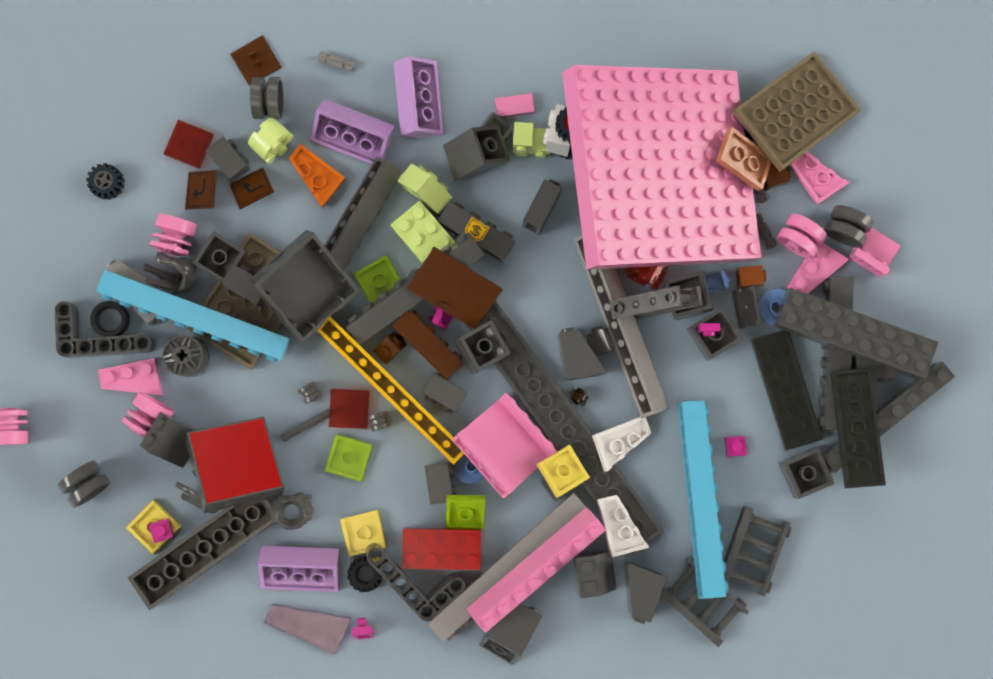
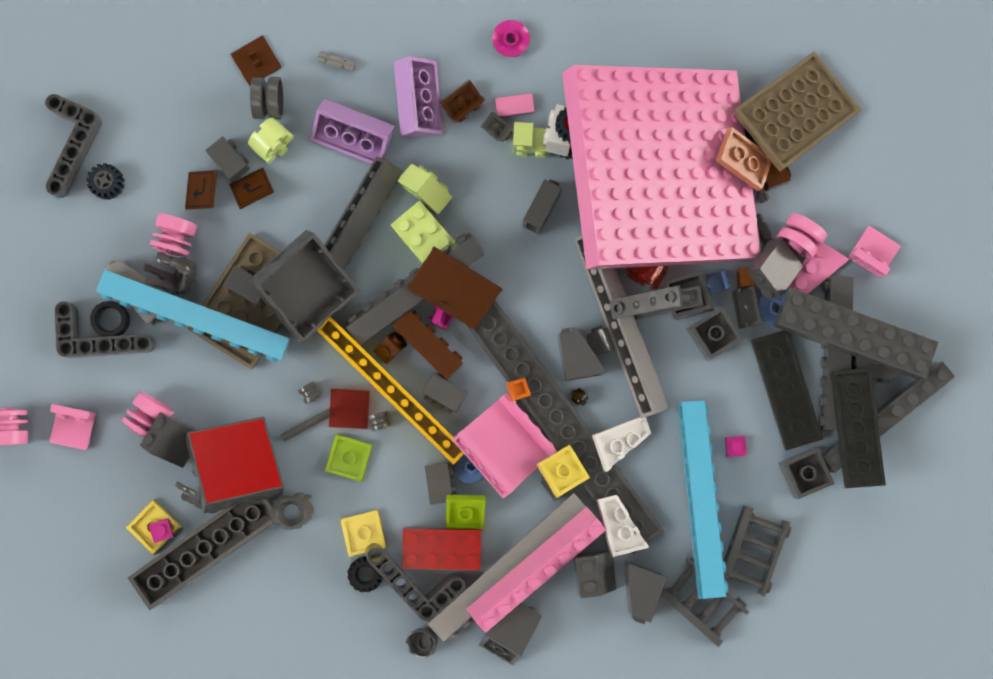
dark grey wheel [58,461,110,508] -> none
bright pink wing [98,358,163,396] -> none
dark grey wheel [162,335,210,378] -> none
clear red tile [163,120,214,169] -> none
dark grey slope [193,231,247,282] -> none
lavender slope [258,546,340,592] -> none
wing [264,604,352,655] -> none
orange wing [289,143,346,209] -> none
dark pink tile [352,618,374,640] -> none
lime tile [353,255,400,302] -> none
dark grey brick [437,202,515,262] -> none
dark grey slope [443,125,511,181] -> none
dark grey slope [454,320,511,375] -> none
dark pink plate [697,323,720,336] -> none
bright pink wing [789,152,849,205] -> none
dark grey wheel [824,205,874,248] -> none
none -> dark grey beam [45,94,102,198]
none -> bright pink bracket [50,404,96,450]
none -> dark grey hair [406,628,437,658]
none -> reddish brown bracket [439,80,486,123]
none -> dark pink dish [492,20,530,57]
none -> orange tile [506,377,531,402]
none -> dark grey brick [746,238,803,299]

